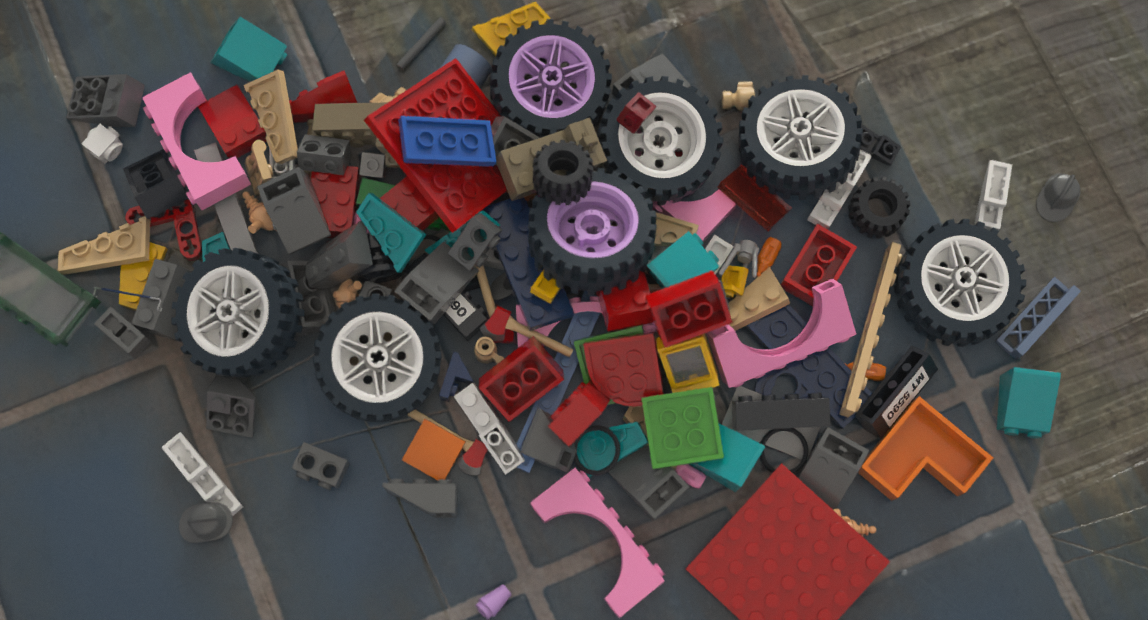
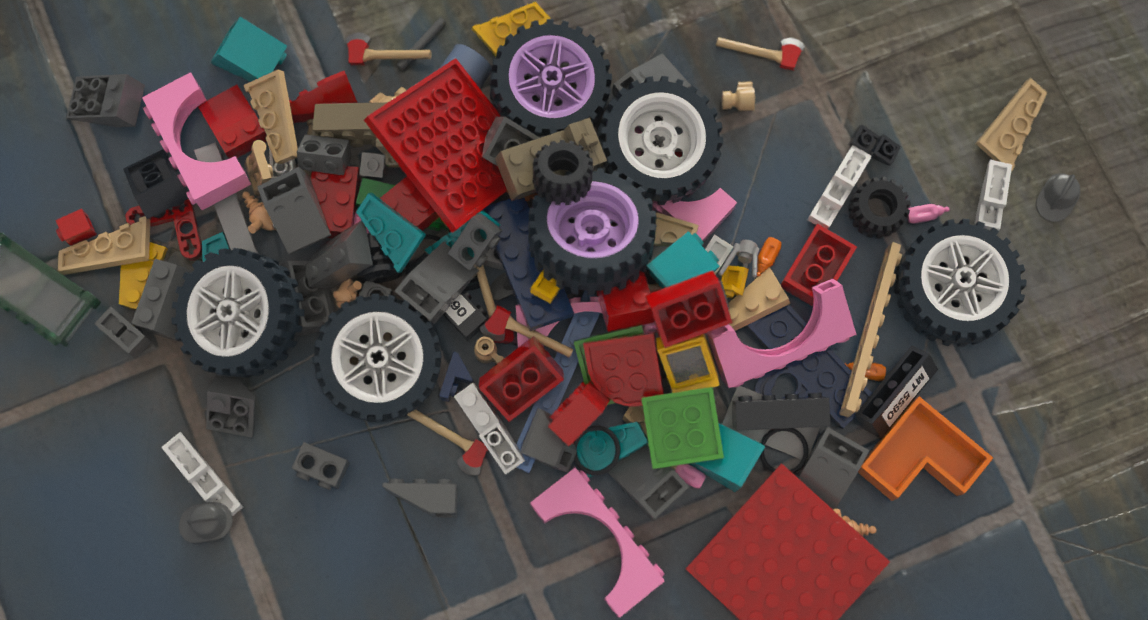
white brick [82,124,123,164] -> none
dark blue piece [92,287,162,312] -> none
blue plate [398,116,496,167] -> none
orange tile [402,419,466,480] -> none
lavender cone [475,584,512,620] -> none
dark red bracket [617,92,657,134] -> none
clear red tile [717,164,792,232] -> none
wheel [739,75,863,200] -> none
sand blue fence [995,277,1081,360] -> none
teal slope [997,367,1061,438] -> none
none -> red brick [56,209,97,246]
none -> piece [346,33,432,65]
none -> piece [716,37,805,71]
none -> bright pink piece [907,204,949,224]
none -> tan wing [976,78,1047,172]

